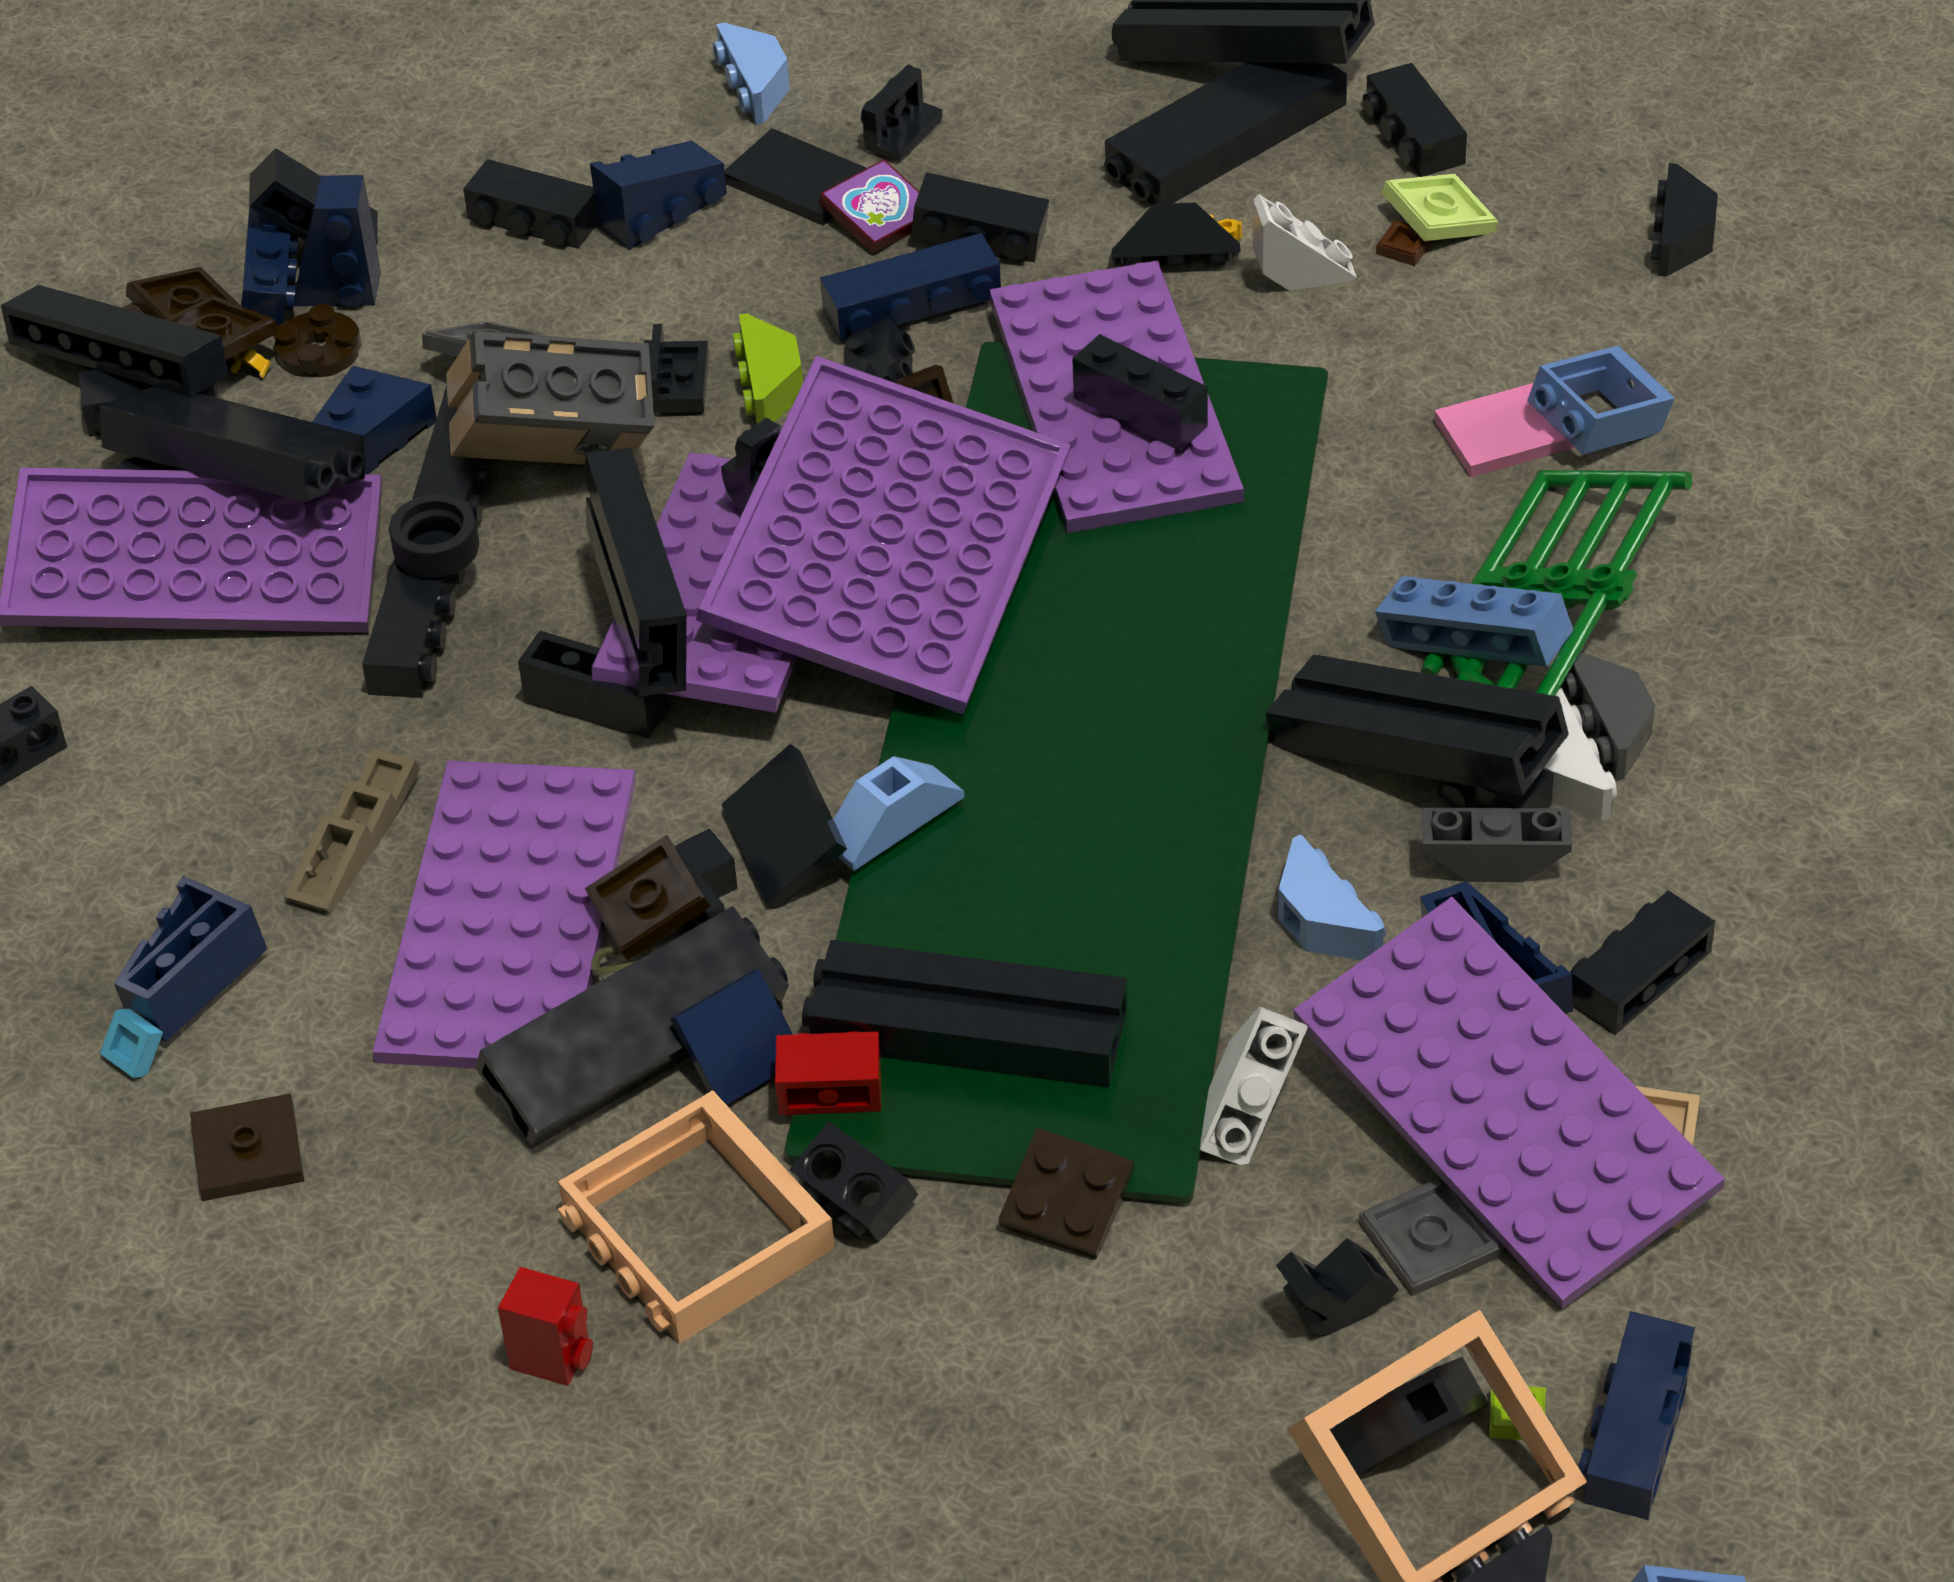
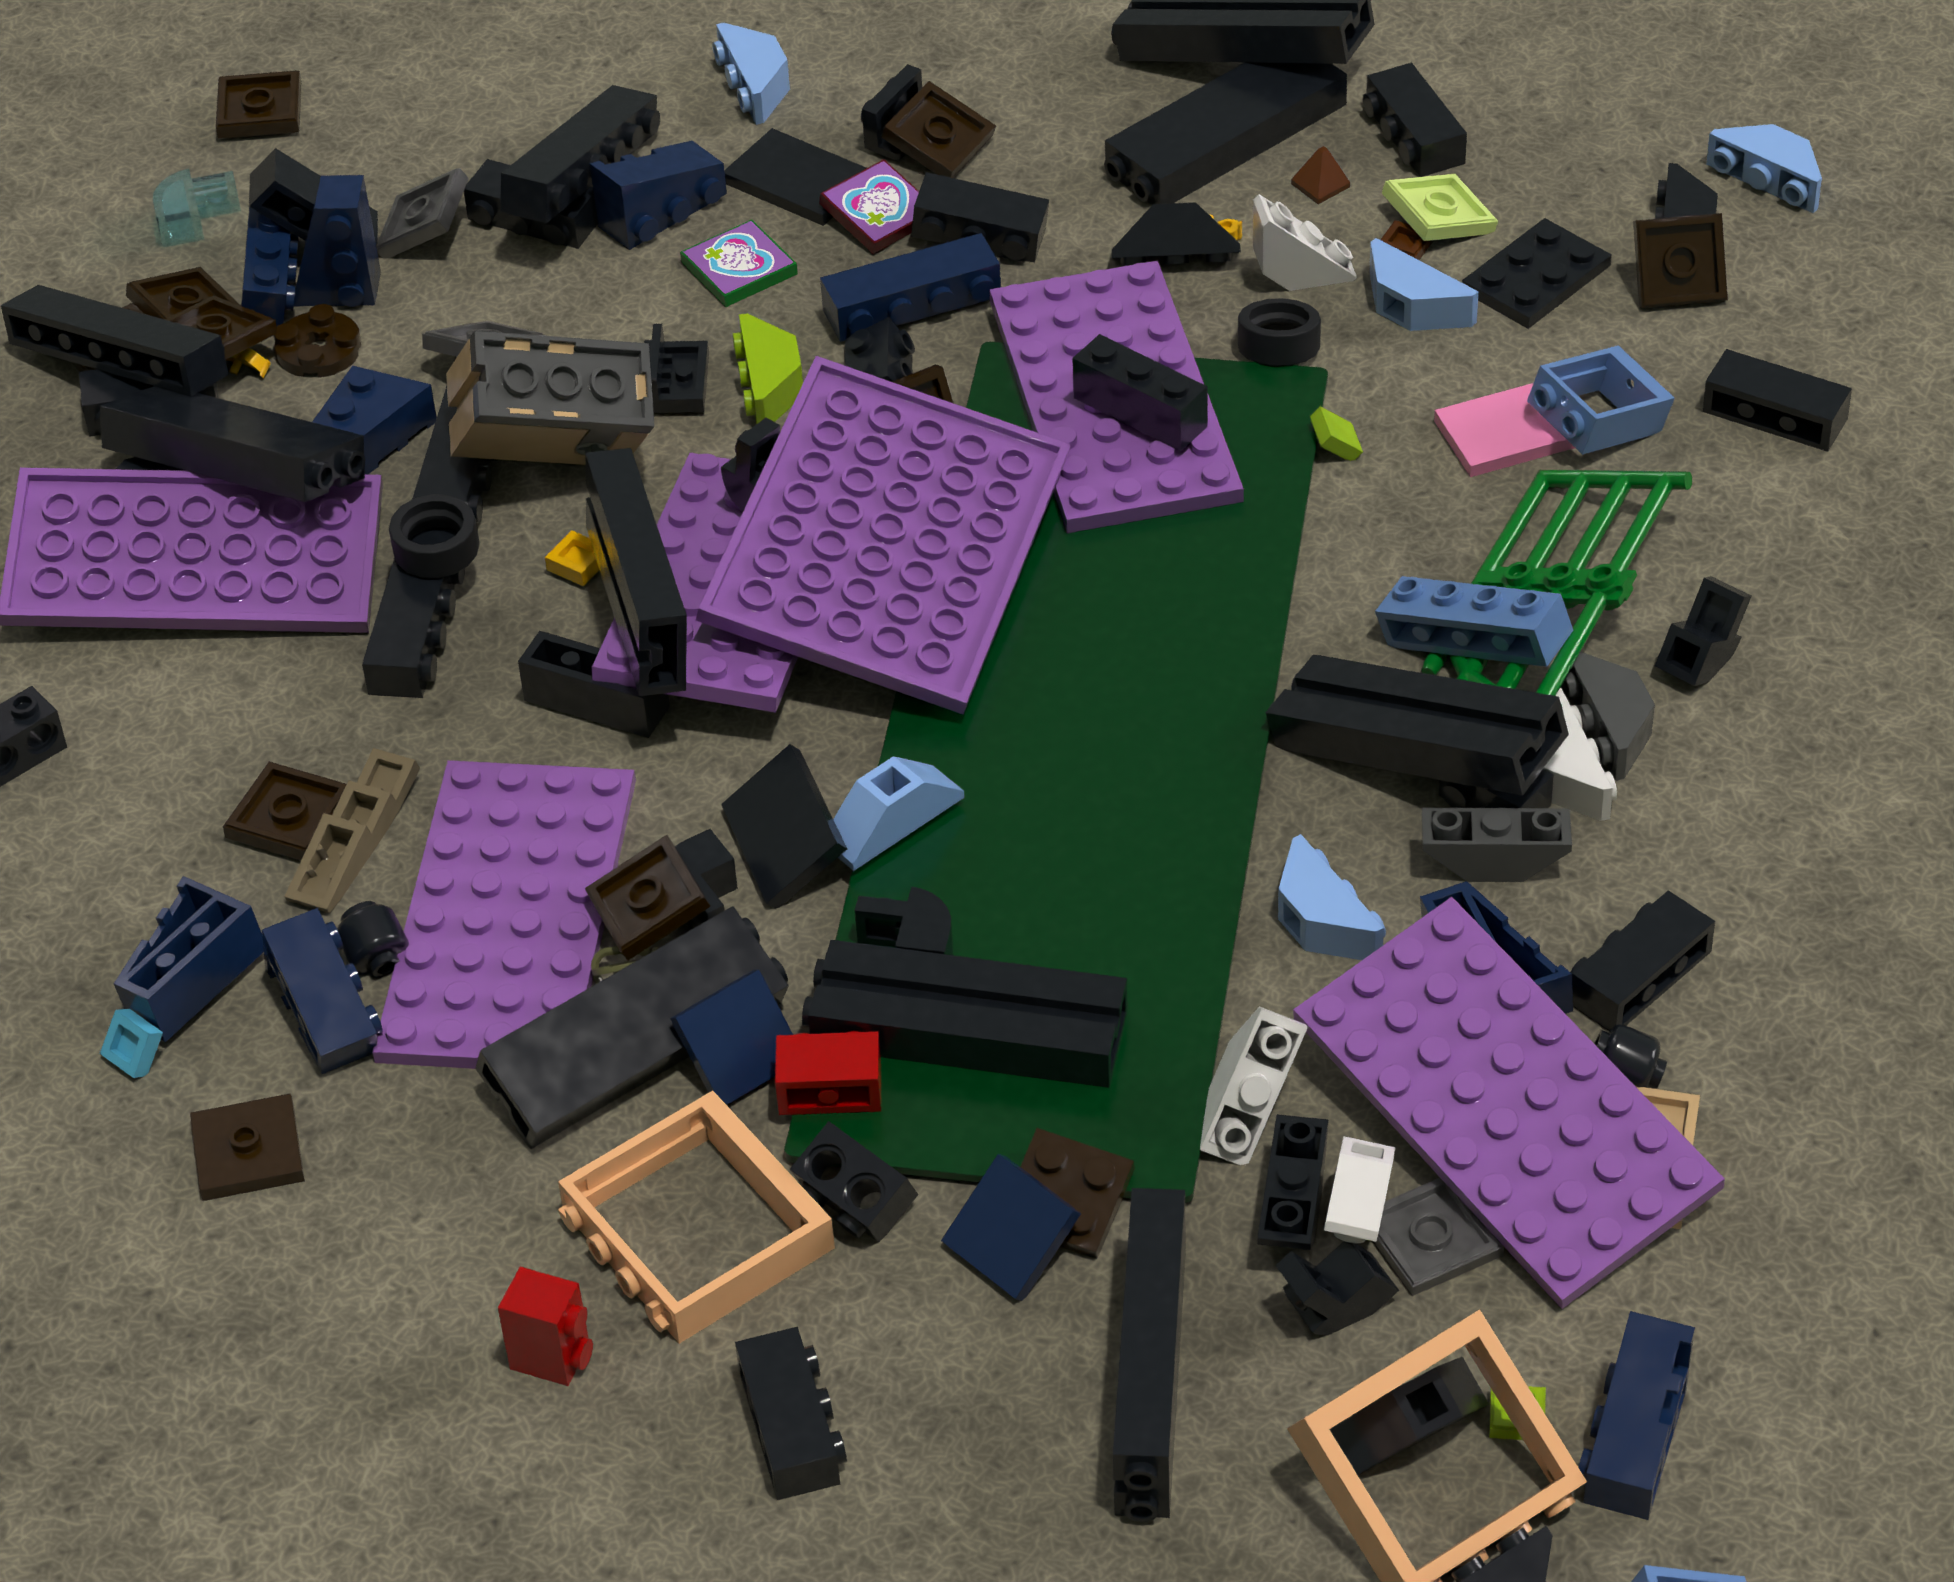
none -> clear light blue brick [153,169,241,248]
none -> dark brown plate [216,70,302,139]
none -> dark brown plate [223,761,347,860]
none -> dark blue wedge [262,908,383,1074]
none -> black head [337,901,409,977]
none -> flat silver tile [376,168,469,259]
none -> black brick [500,85,660,223]
none -> yellow plate [545,530,599,586]
none -> tile [680,220,798,307]
none -> black brick [735,1326,847,1500]
none -> black brick [854,887,953,955]
none -> dark brown plate [881,81,996,178]
none -> dark blue tile [941,1154,1081,1301]
none -> black brick [1113,1188,1186,1522]
none -> black tyre [1237,298,1321,366]
none -> black slope [1257,1114,1328,1250]
none -> reddish brown slope [1291,146,1350,204]
none -> lime tile [1310,406,1363,461]
none -> white slope [1324,1136,1395,1243]
none -> light blue slope [1370,238,1478,331]
none -> black plate [1462,218,1612,329]
none -> black head [1594,1024,1667,1089]
none -> dark brown plate [1633,213,1728,308]
none -> black brick [1655,576,1752,686]
none -> black brick [1702,349,1852,452]
none -> light blue slope [1706,124,1822,213]

